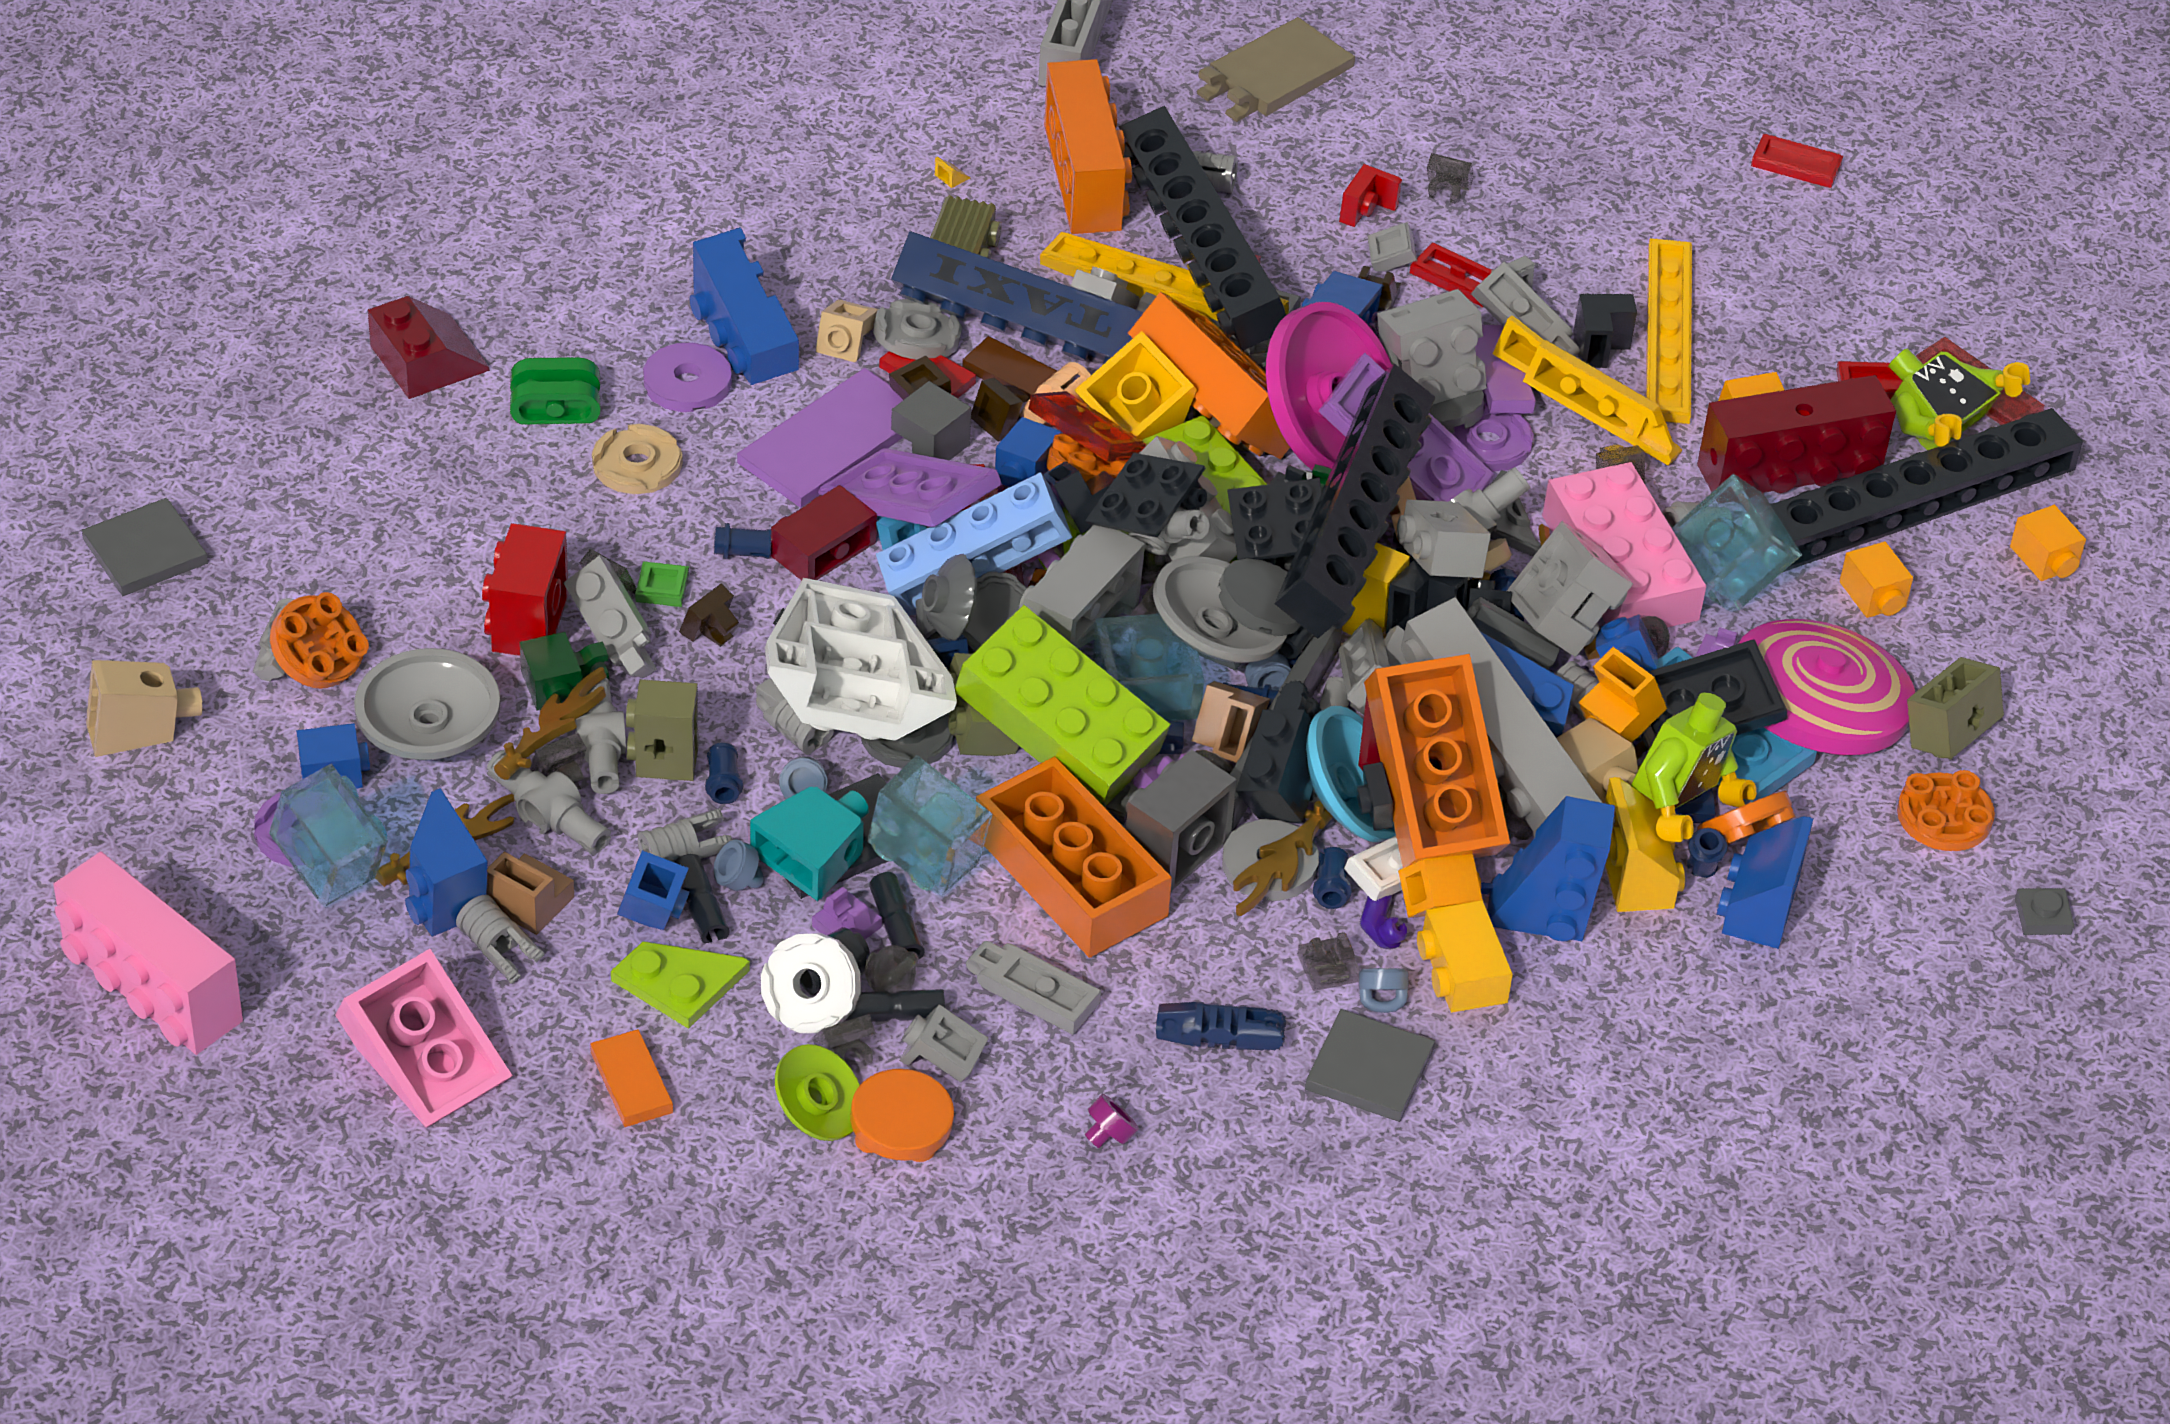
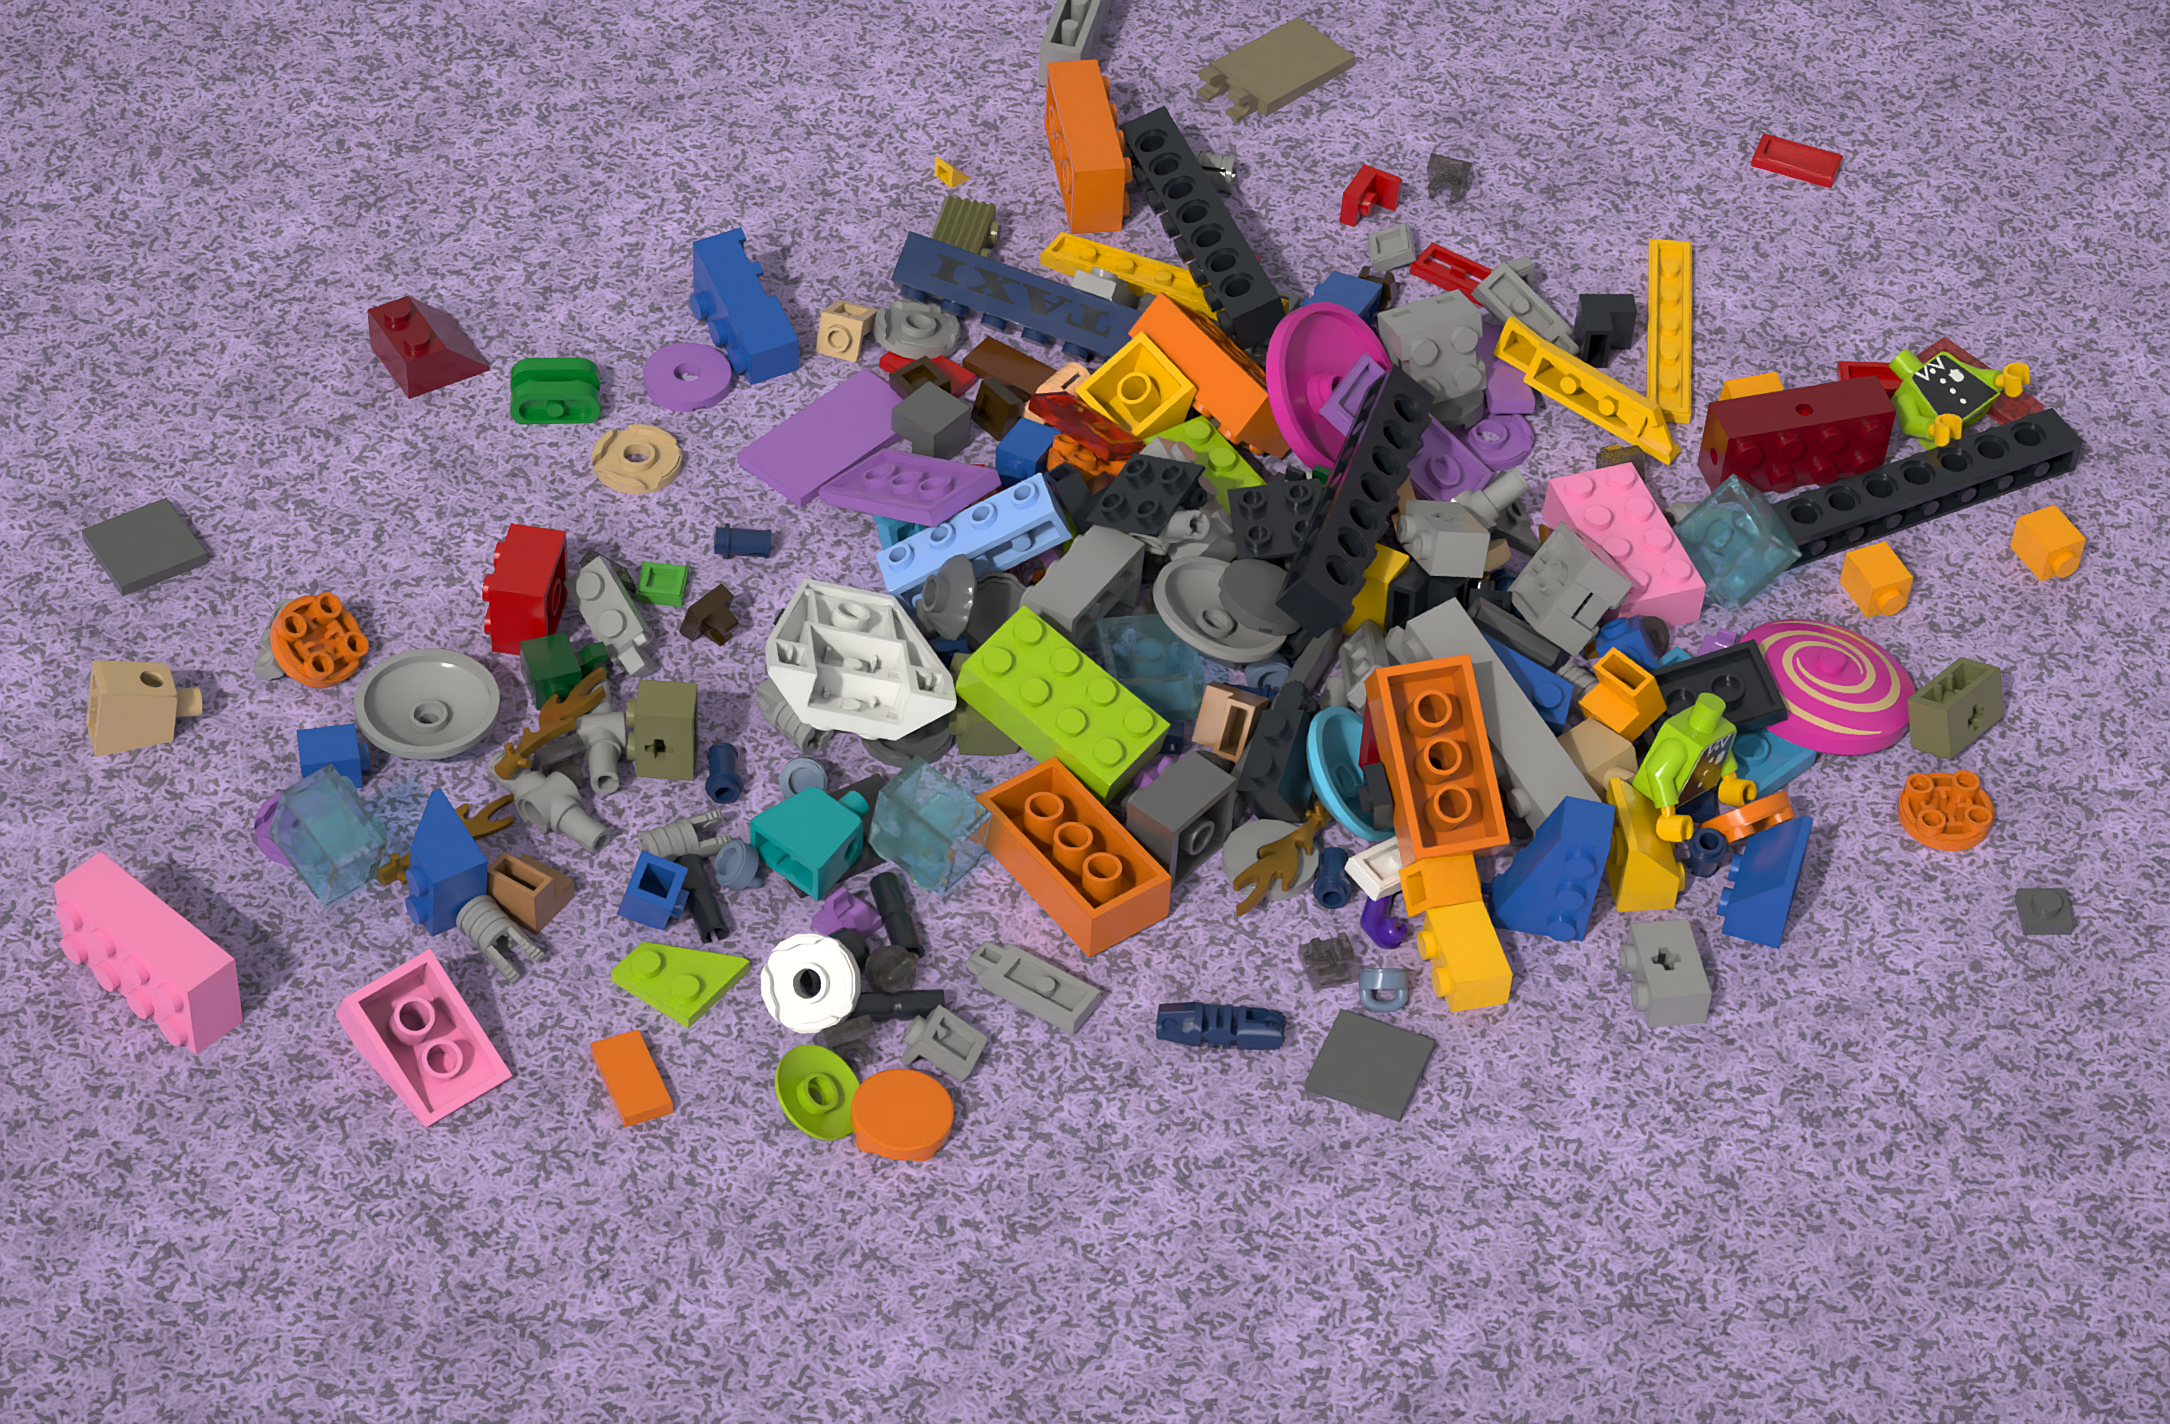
dark red brick [771,485,877,581] -> none
magenta tile [1085,1094,1139,1148] -> none
none -> light grey brick [1619,918,1712,1028]

